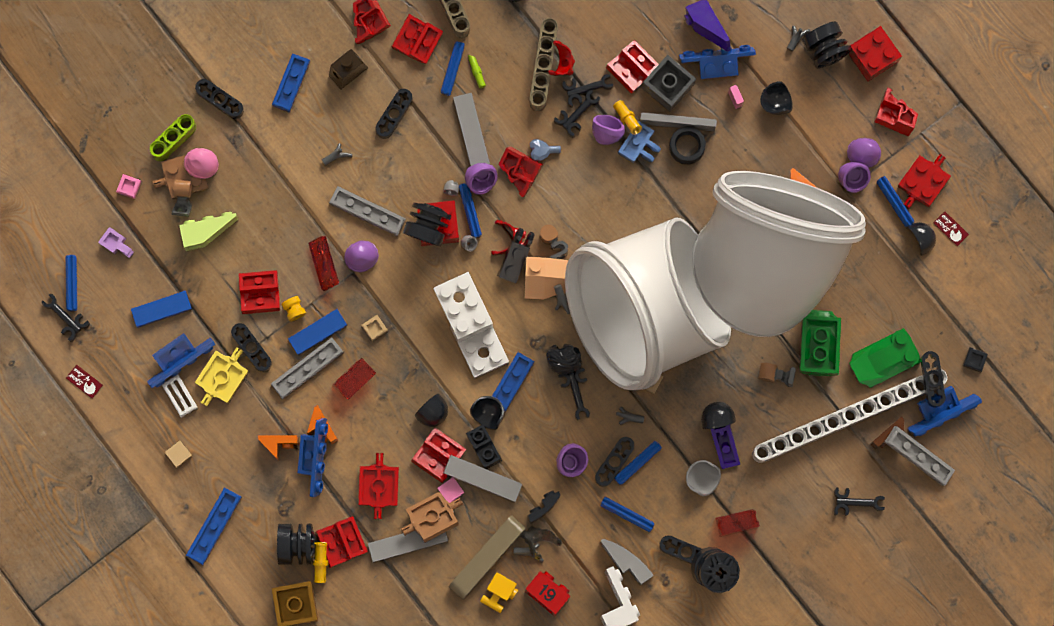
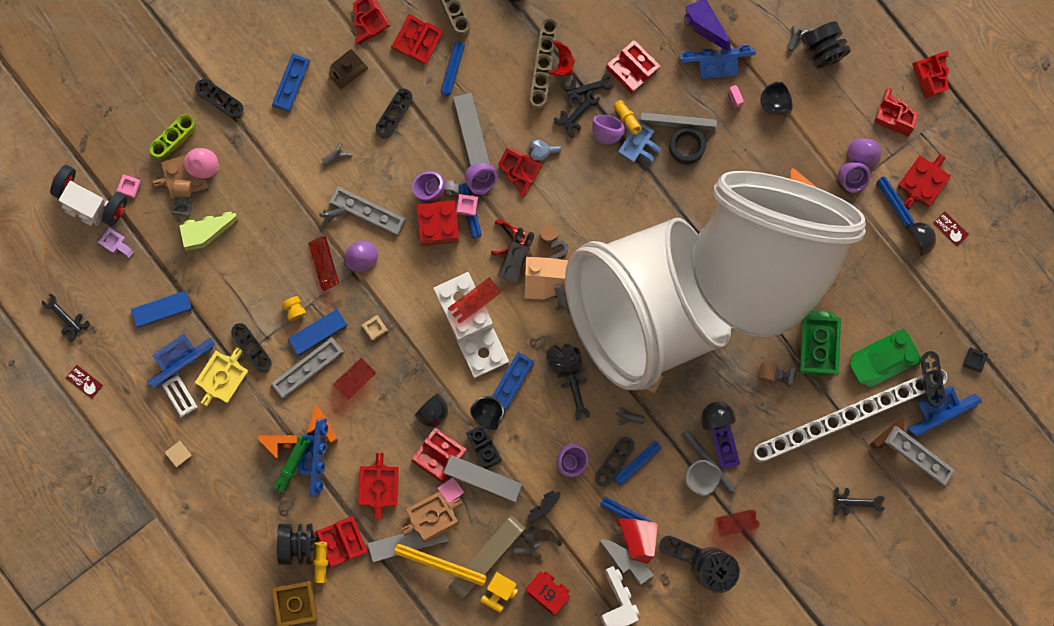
blue axle [65,255,77,311] -> none
blue tile [186,487,242,565] -> none
red slope [239,270,280,314] -> none
black wheel [403,202,452,247] -> none
light grey hinge [461,235,478,251] -> none
lime piece [468,55,486,88] -> none
dark grey brick [642,55,696,112] -> none
red brick [849,26,902,82] -> none
none -> brick [50,165,127,226]
none -> green pin [274,436,311,492]
none -> dark grey bar [319,207,346,228]
none -> yellow axle [394,544,487,586]
none -> medium lavender hat [412,171,445,203]
none -> clear red hinge [448,277,501,324]
none -> bright pink tile [456,194,478,217]
none -> red slope [618,519,658,564]
none -> dark grey bar [682,429,736,494]
none -> red slope [912,51,949,98]

